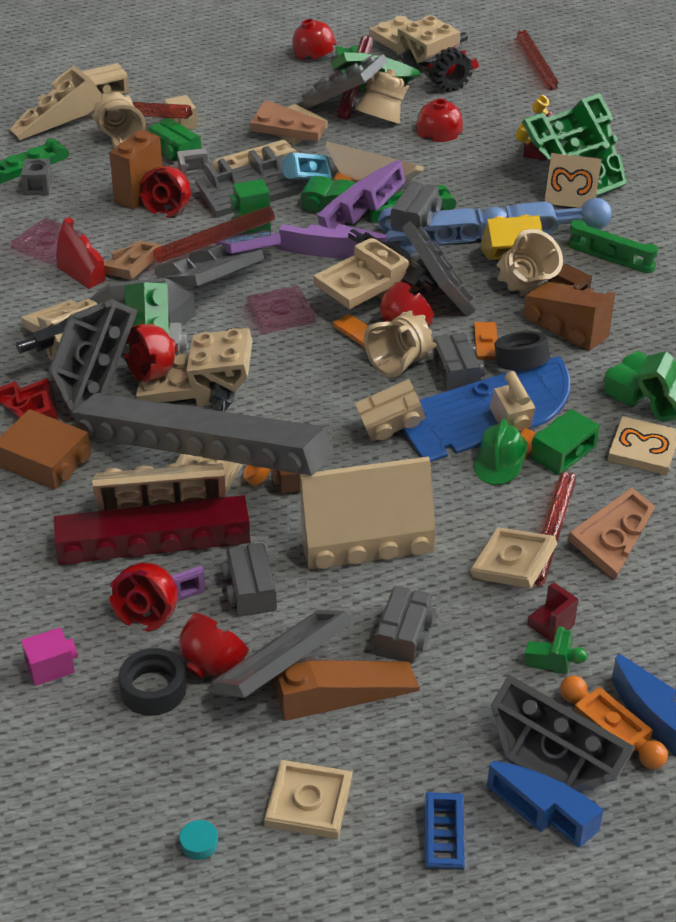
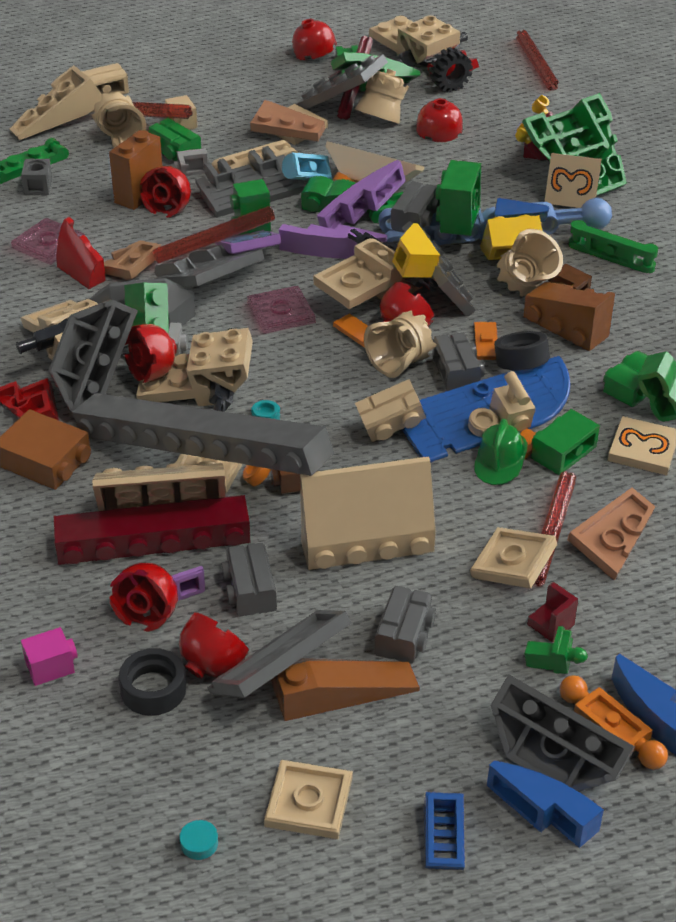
none -> teal tile [251,400,280,420]
none -> yellow slope [392,223,440,278]
none -> green brick [436,160,481,236]
none -> tan tile [468,408,499,437]
none -> blue slope [494,198,549,222]

